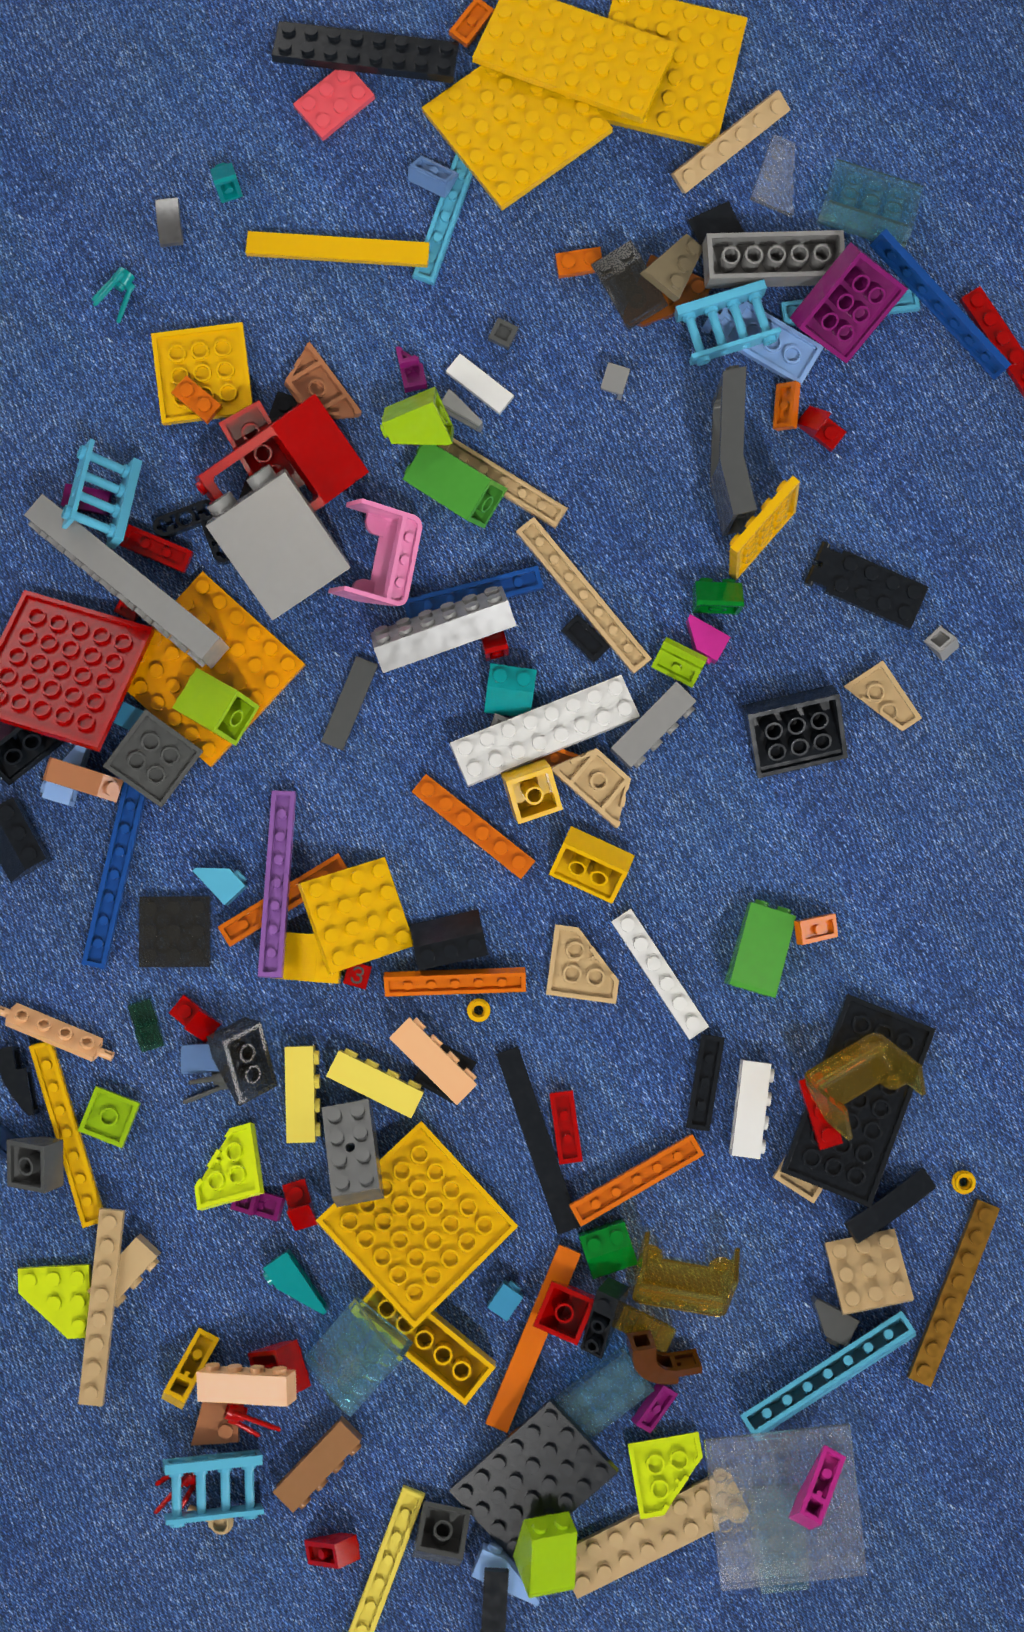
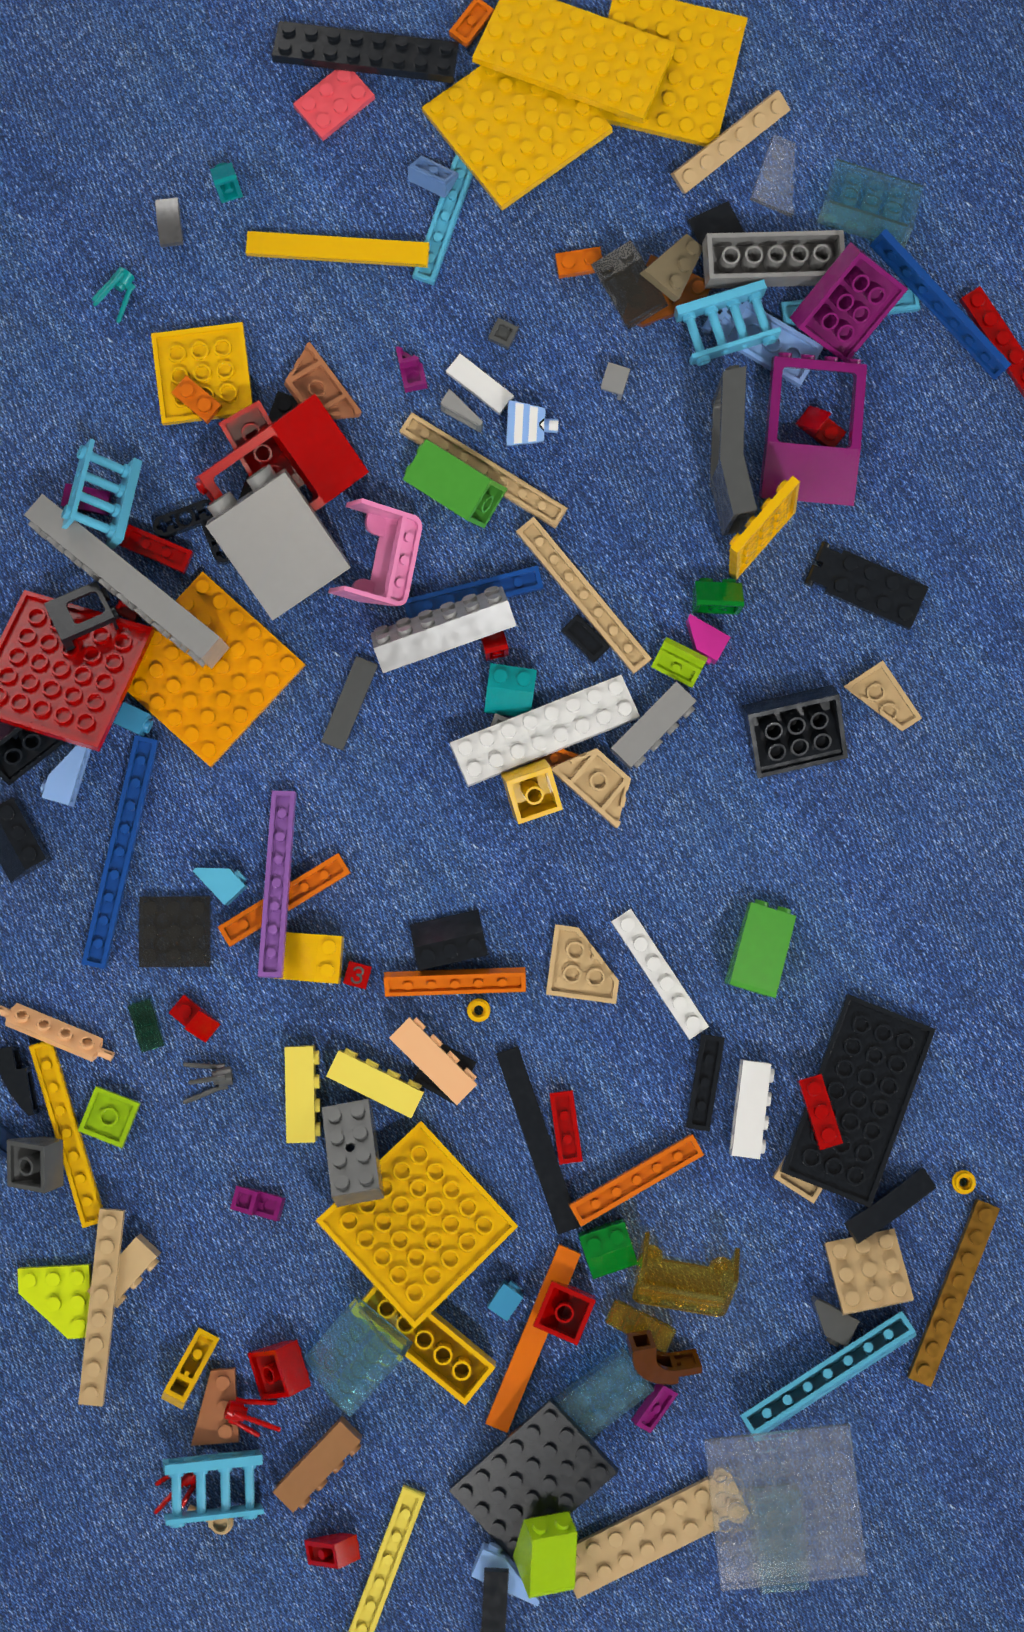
nougat slope [42,757,123,803] -> none
dark grey plate [103,709,203,808] -> none
lime slope [172,668,260,746] -> none
medium blue slope [181,1042,230,1074] -> none
neon yellow plate [194,1122,265,1211] -> none
light nougat brick [196,1362,297,1407] -> none
clear smoke slope [206,1017,278,1106] -> none
teal slope [263,1249,329,1315] -> none
red slope [282,1178,317,1231] -> none
yellow plate [298,857,413,975] -> none
lime slope [380,387,454,445] -> none
orange plate [412,774,535,879] -> none
dark grey slope [412,1501,471,1566] -> none
yellow slope [549,826,635,904] -> none
black slope [580,1277,630,1359] -> none
neon yellow plate [627,1431,703,1519] -> none
orange plate [773,381,801,431] -> none
dark pink slope [788,1445,846,1530] -> none
orange plate [794,913,838,945] -> none
clear yellow windscreen [805,1033,926,1141] -> none
light grey slope [924,626,959,661] -> none
none -> black window [44,581,119,651]
none -> torso [506,400,559,447]
none -> magenta window [759,352,867,506]

